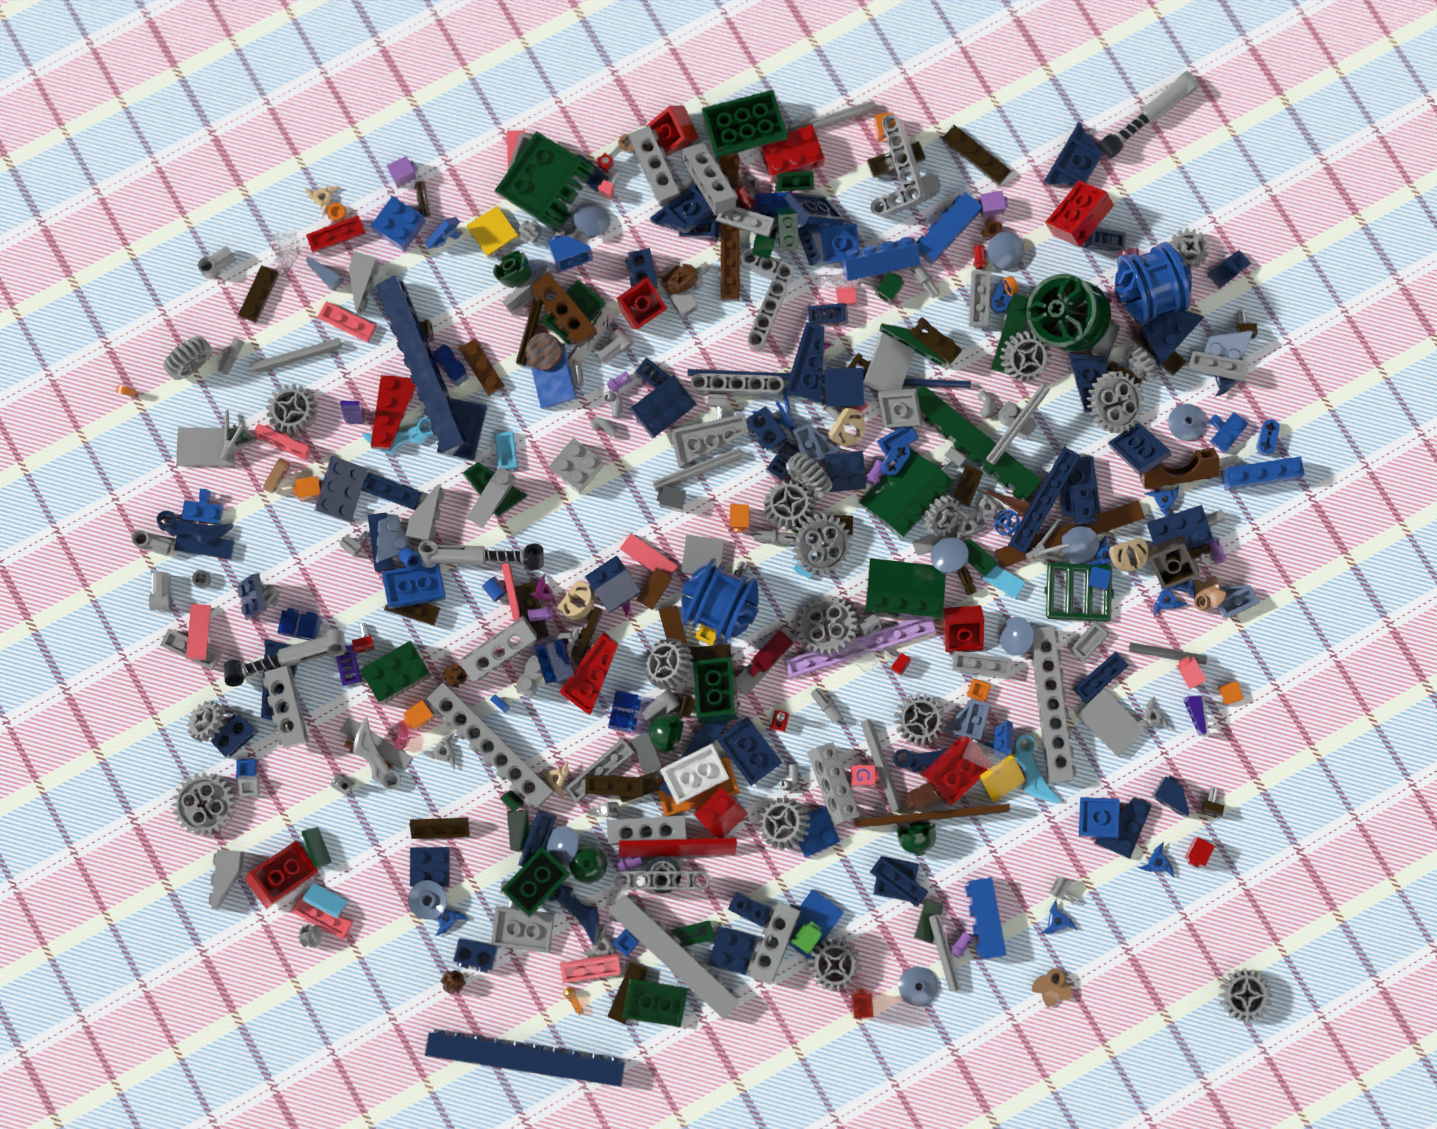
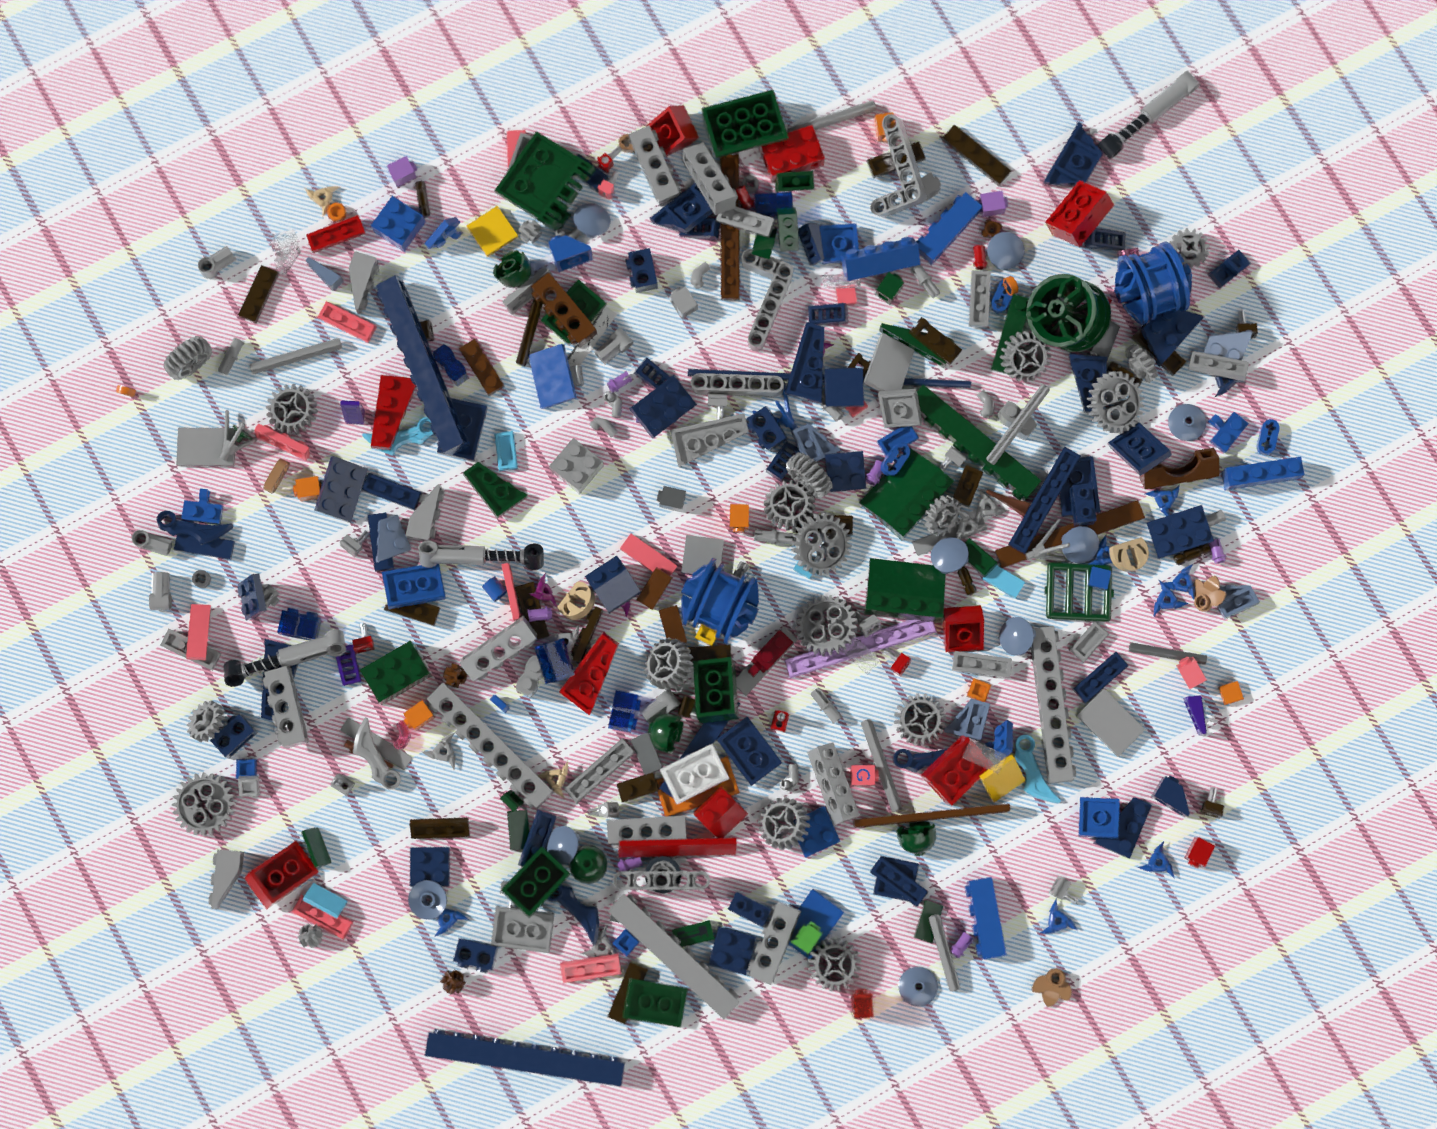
blue beam [399,547,423,570] -> none
light grey slope [467,466,516,528] -> none
reddish brown tile [526,333,563,371] -> none
clear orange piece [563,987,584,1016] -> none
dark brown tile [585,774,645,797] -> none
red slope [616,277,668,330] -> none
light grey axle [653,448,743,491] -> none
reddish brown tile [661,264,698,294] -> none
dark blue plate [785,192,846,226] -> none
tan piece [828,407,865,446] -> none
copper brick [904,782,937,811] -> none
blue piece [994,510,1020,536] -> none
light grey piece [1134,696,1170,731] -> none
dark brown brick [1148,534,1199,590] -> none
light grey gear [1218,968,1273,1022] -> none

